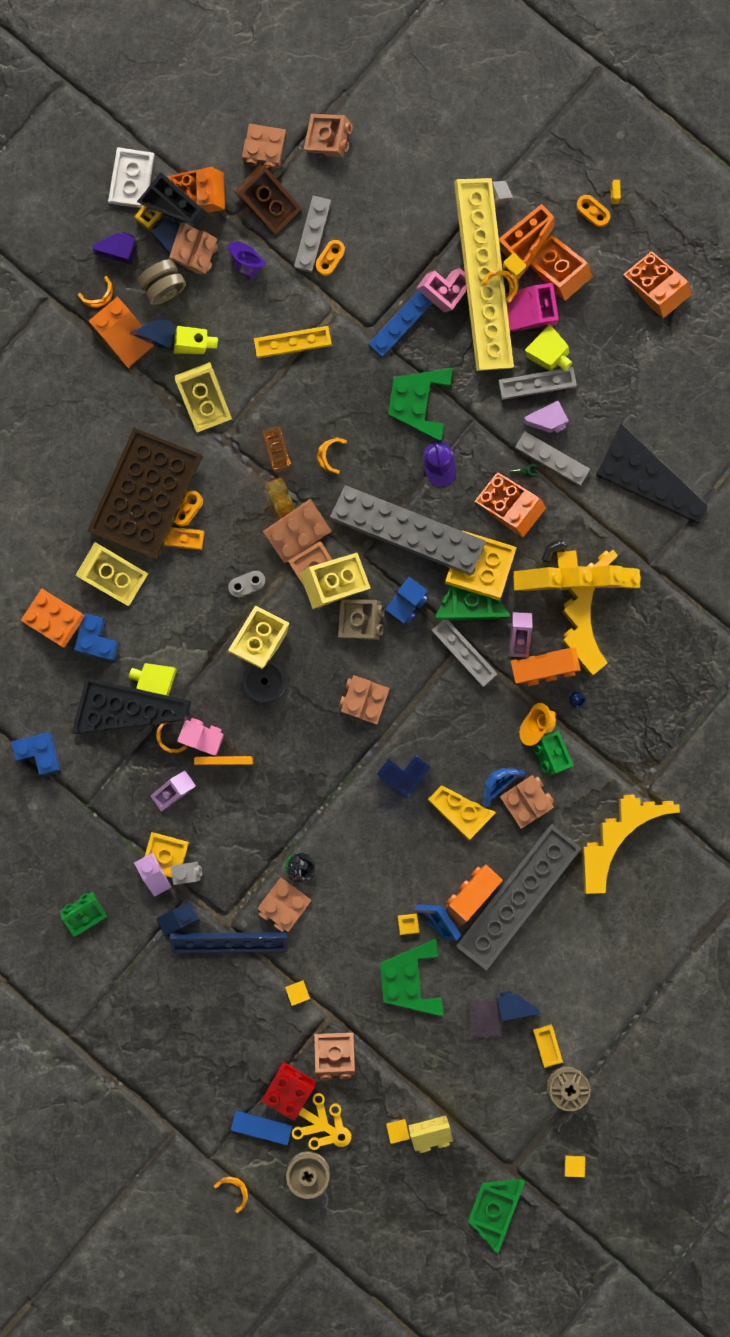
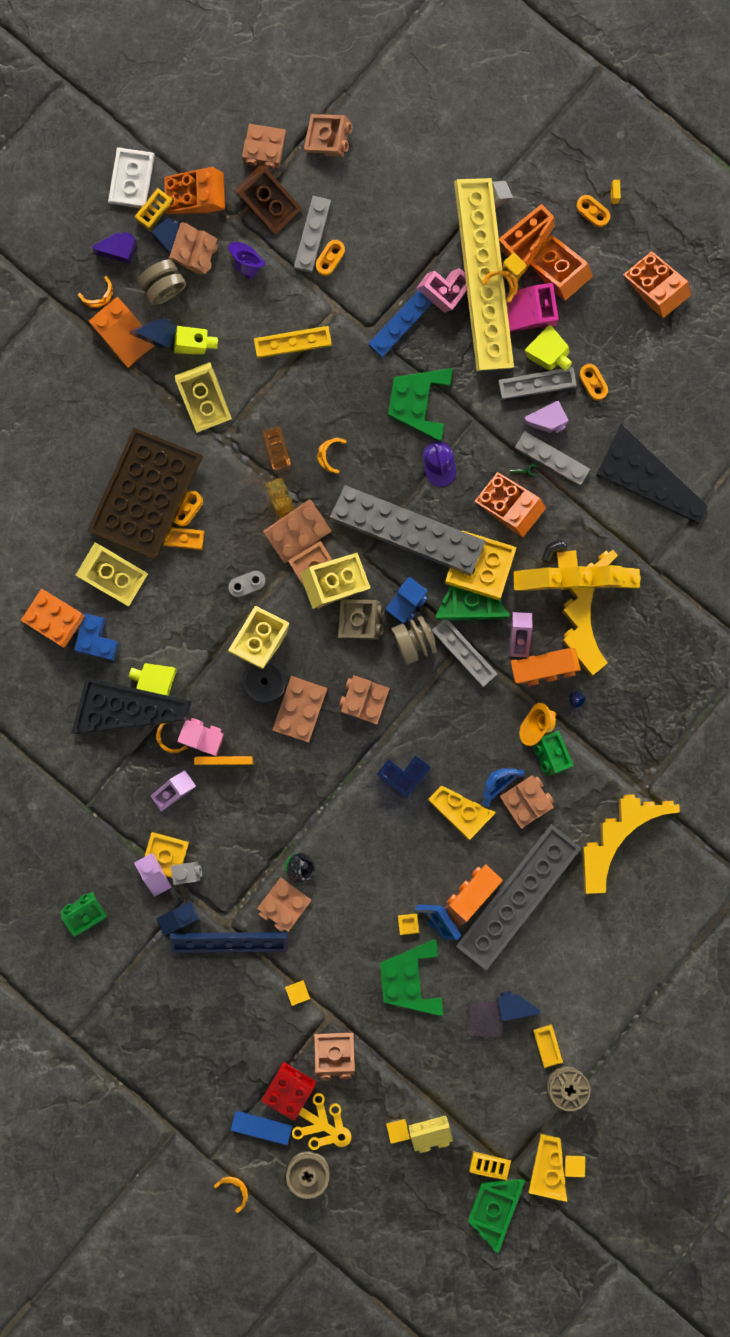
blue brick [11,732,61,775] -> none
black wedge [137,172,208,227] -> none
none -> nougat plate [273,676,328,743]
none -> dark tan wheel [391,616,437,665]
none -> yellow slope [469,1151,511,1180]
none -> yellow wing [528,1134,567,1202]
none -> light orange plate [579,364,608,401]

